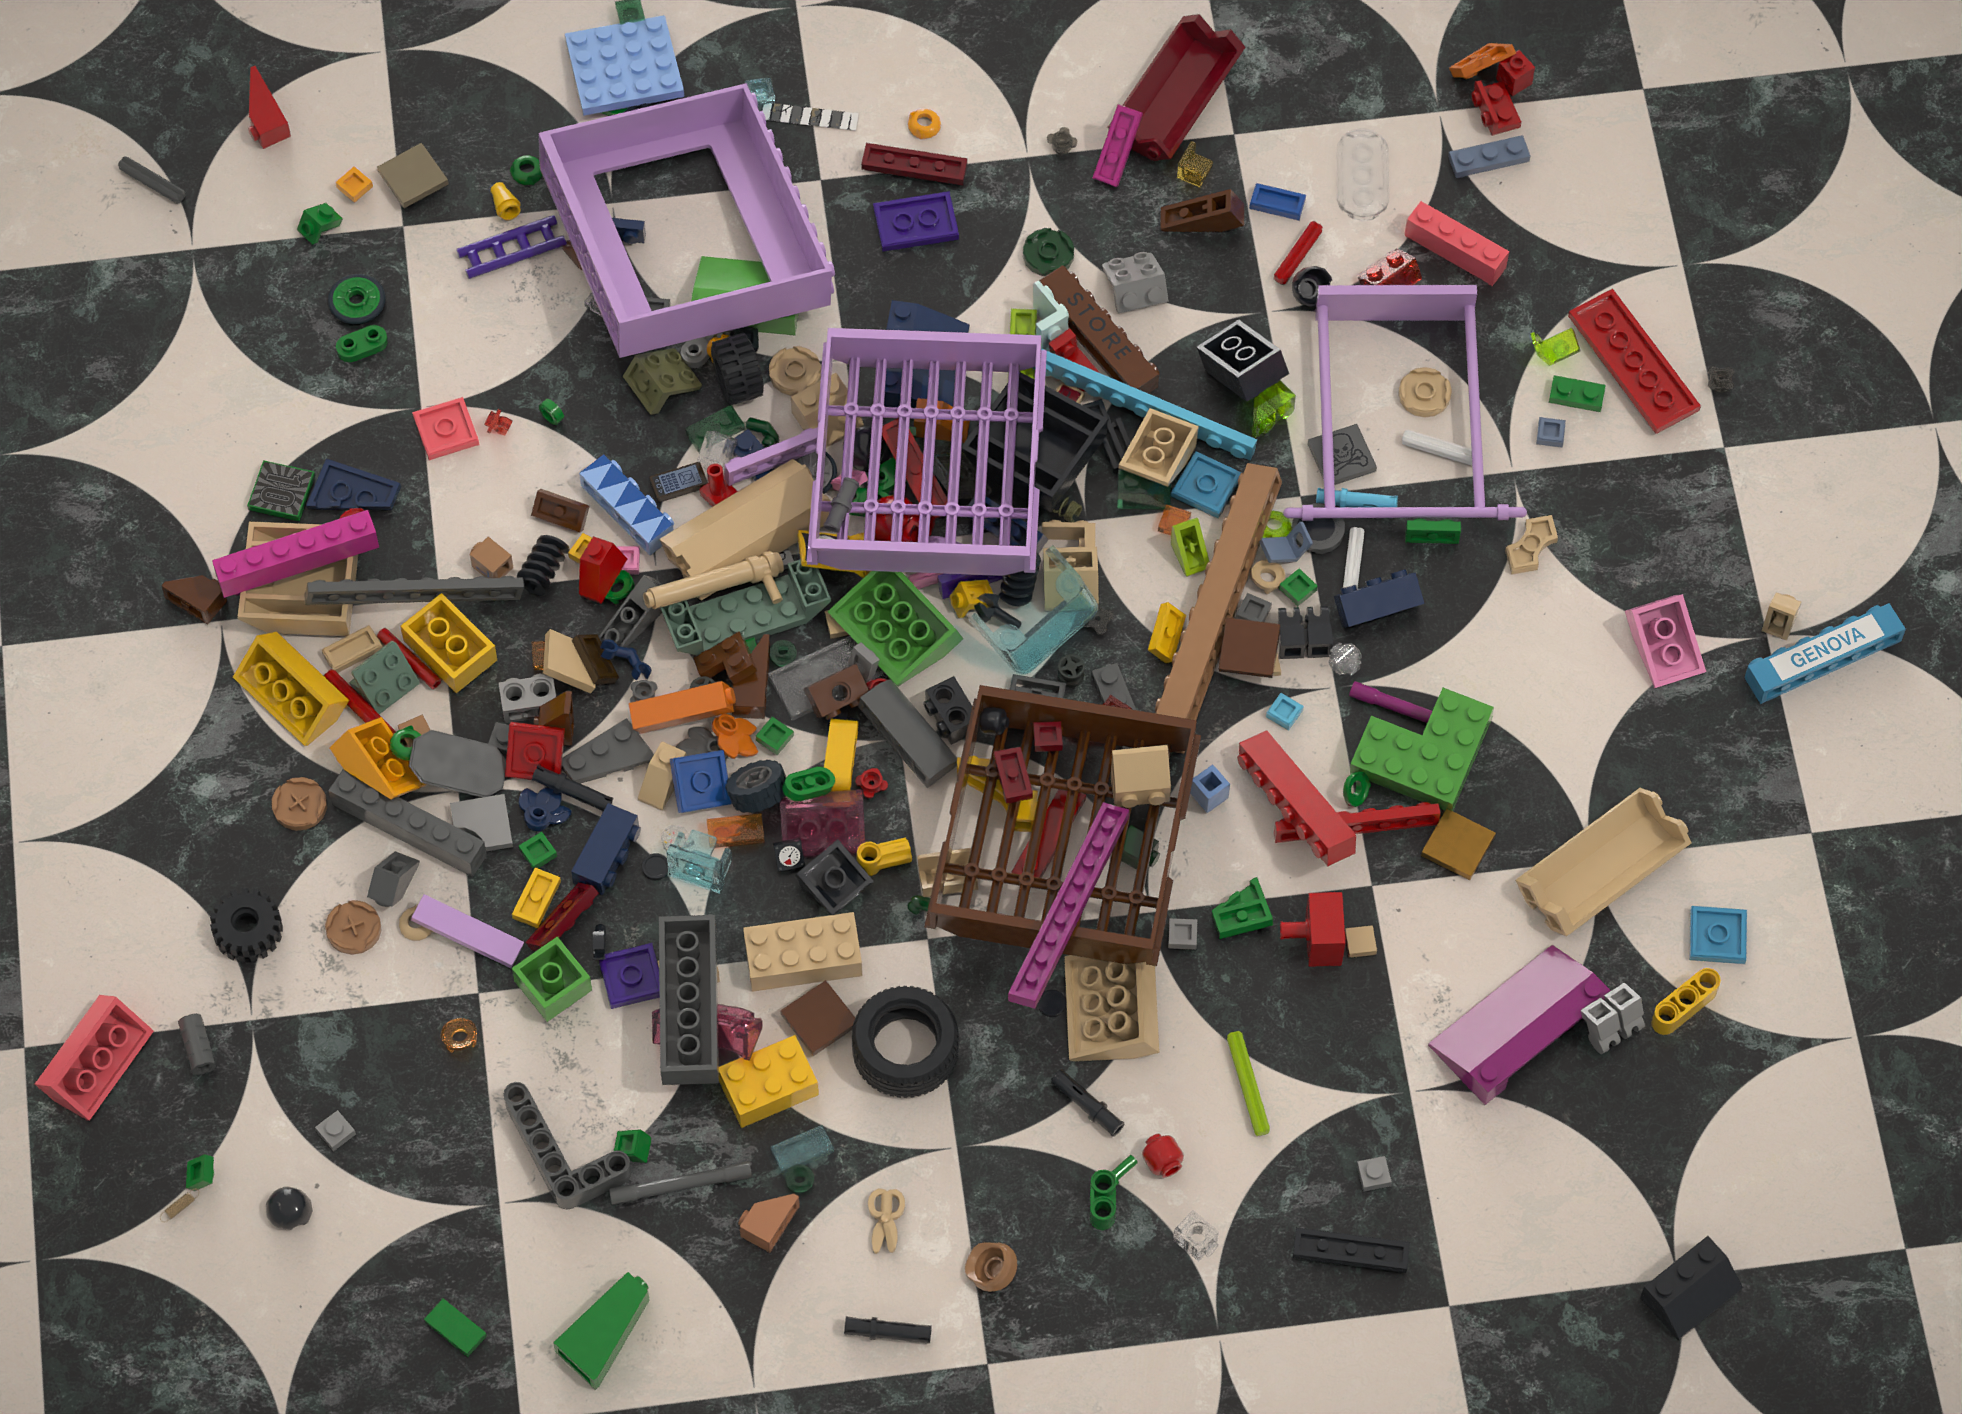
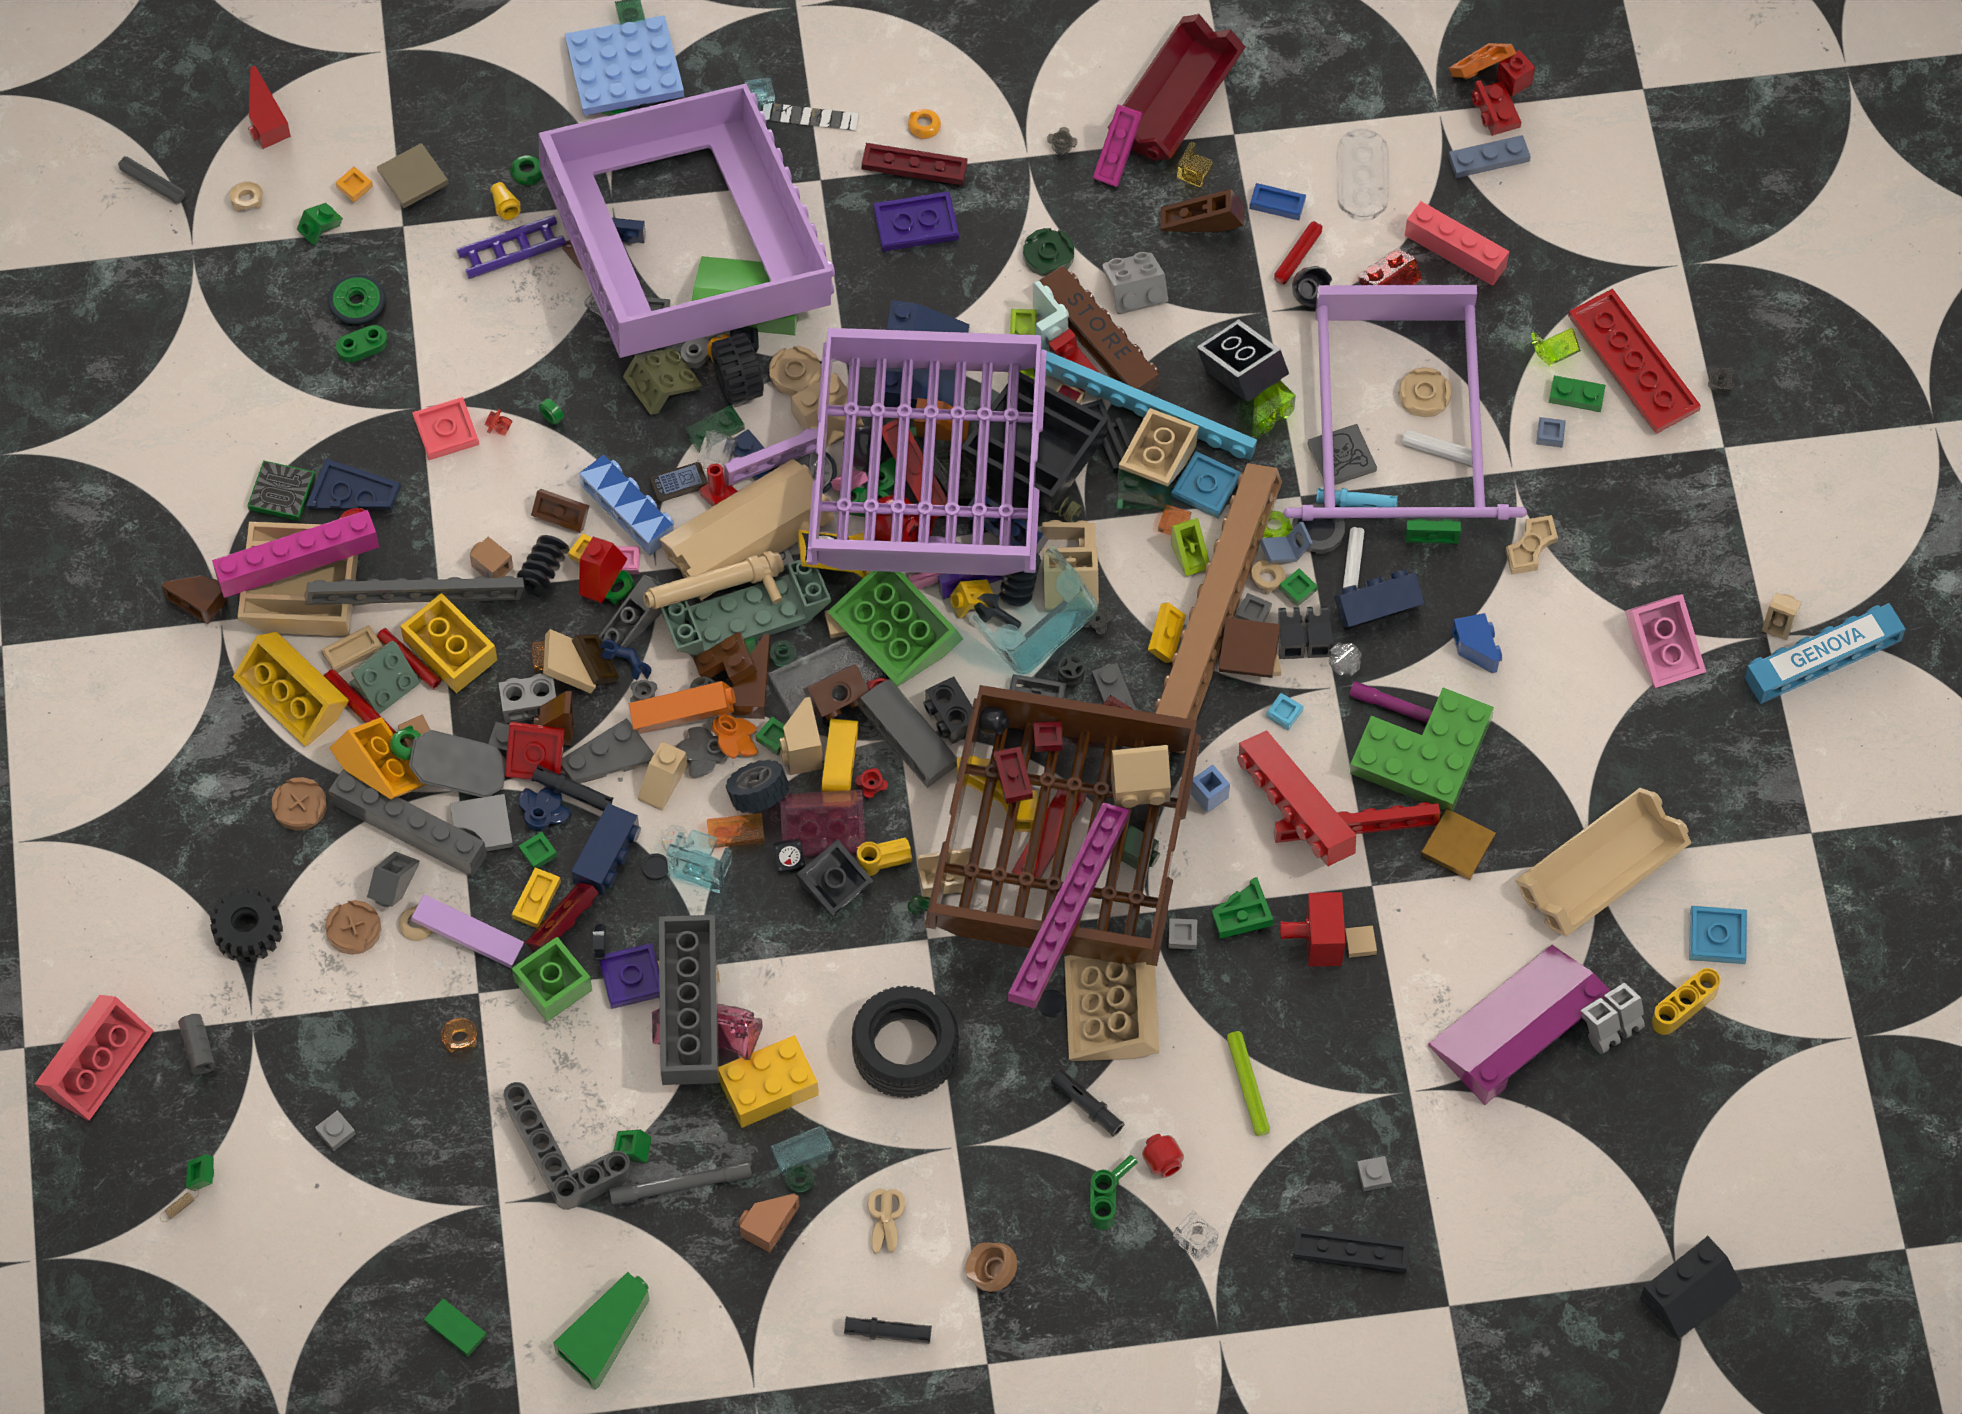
black hair [266,1186,313,1230] -> none
blue tile [670,750,732,813] -> none
tan brick [743,912,862,992] -> none
dark green arm [746,417,780,448] -> none
reddish brown tile [780,980,855,1056] -> none
green plate [782,767,835,801] -> none
dark grey pin [824,477,860,533] -> none
light grey plate [848,642,880,681] -> none
green piece [1343,771,1371,807] -> none
none -> tan piece [229,182,263,212]
none -> tan slope [780,697,823,775]
none -> blue slope [1452,613,1502,673]

